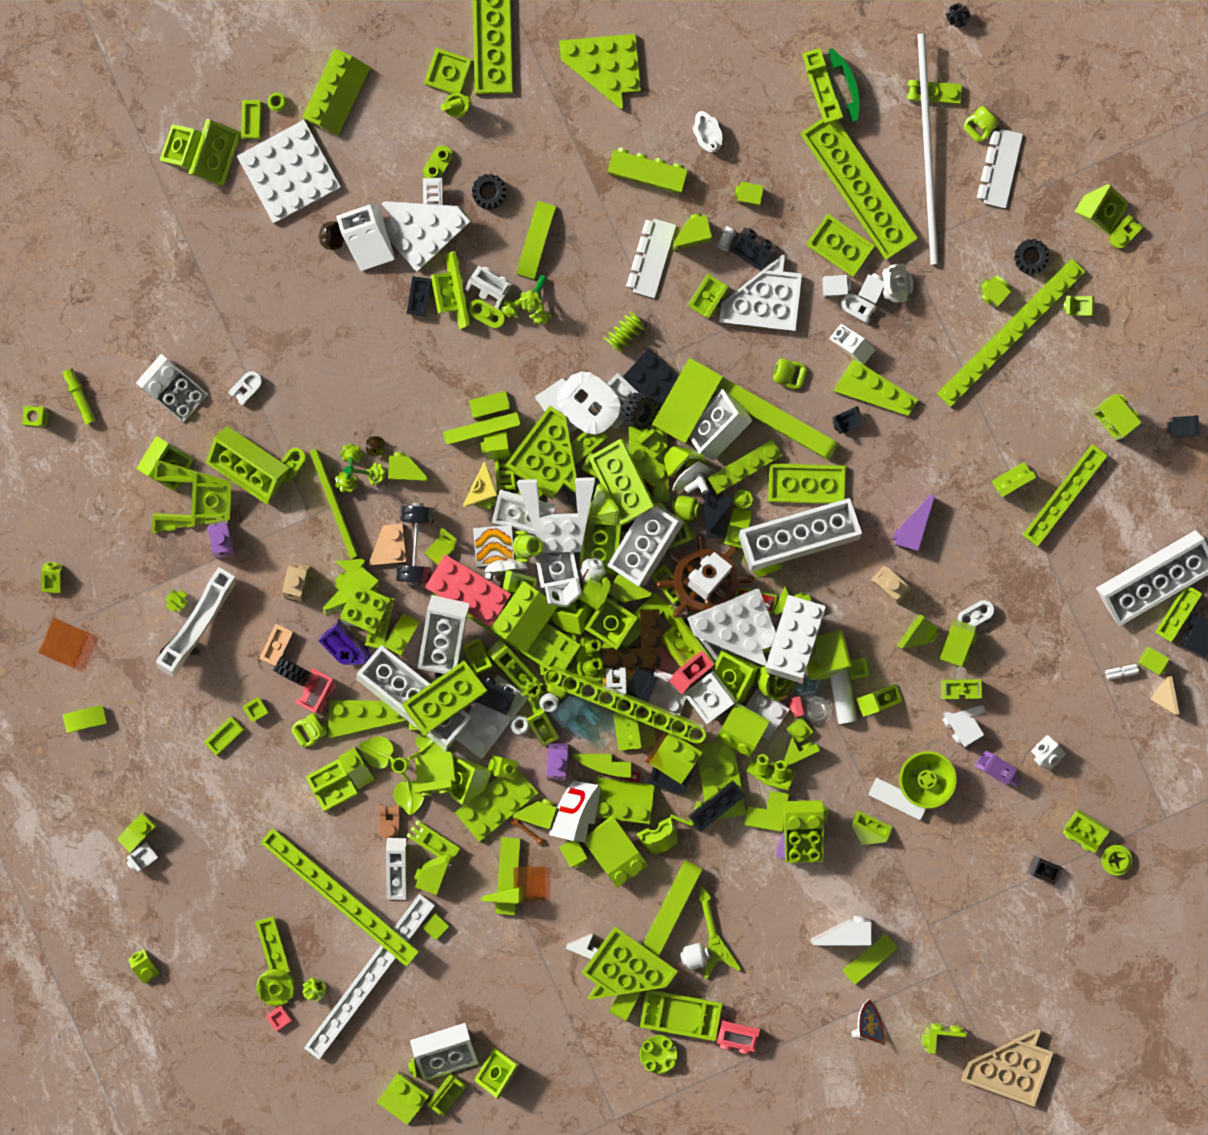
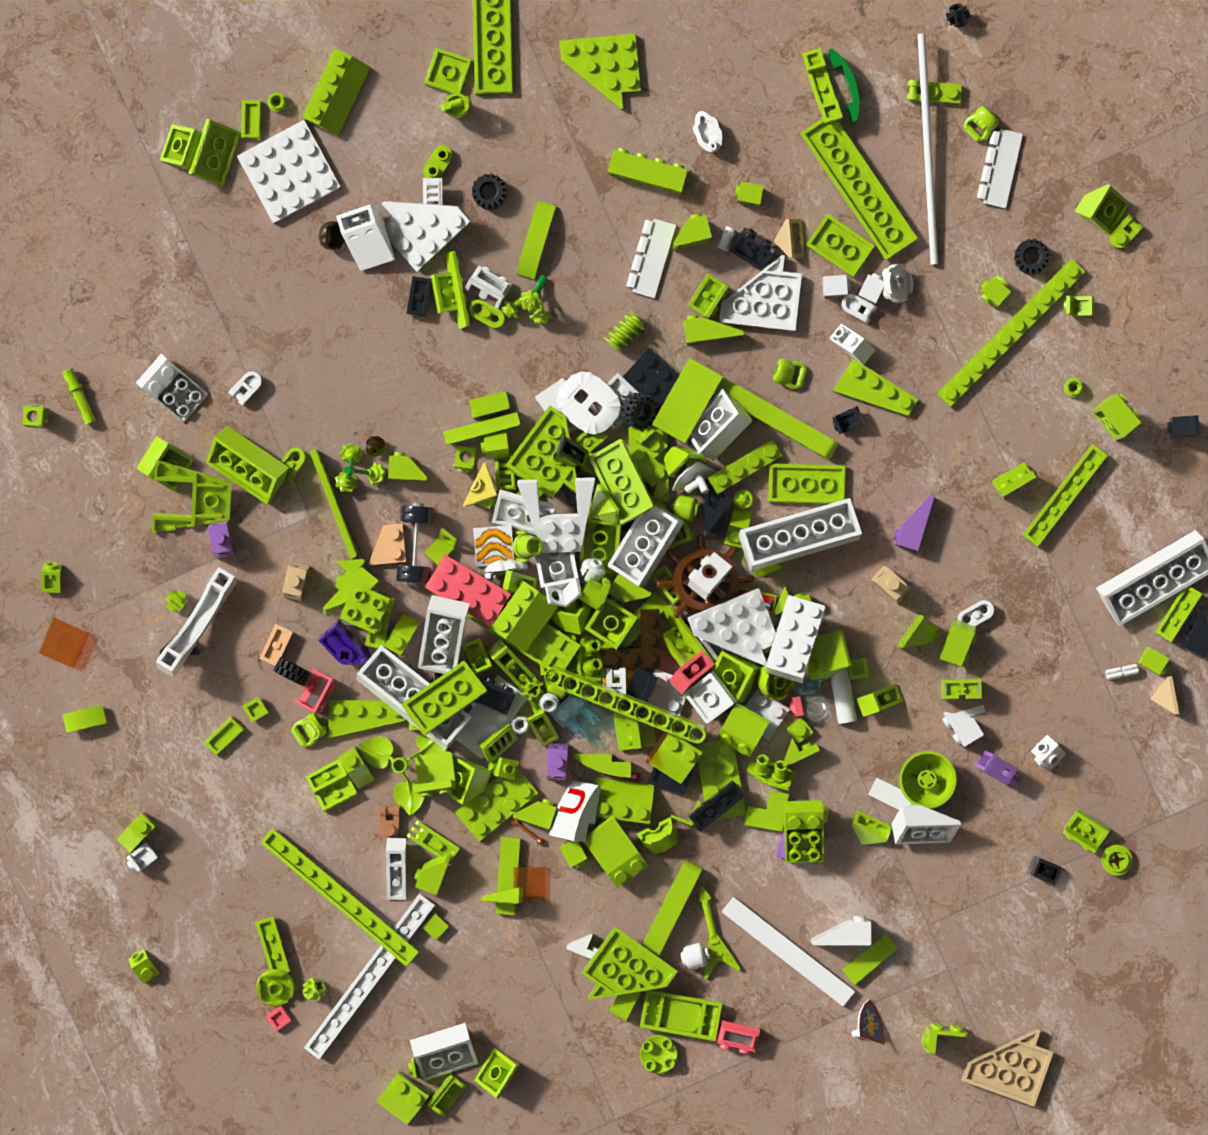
none -> lime bracket [453,446,476,473]
none -> lime slope [478,723,518,763]
none -> slope [555,436,589,469]
none -> lime slope [683,315,744,344]
none -> white tile [722,897,855,1006]
none -> tan slope [774,219,805,258]
none -> white slope [892,804,961,844]
none -> lime plate [1064,378,1083,397]

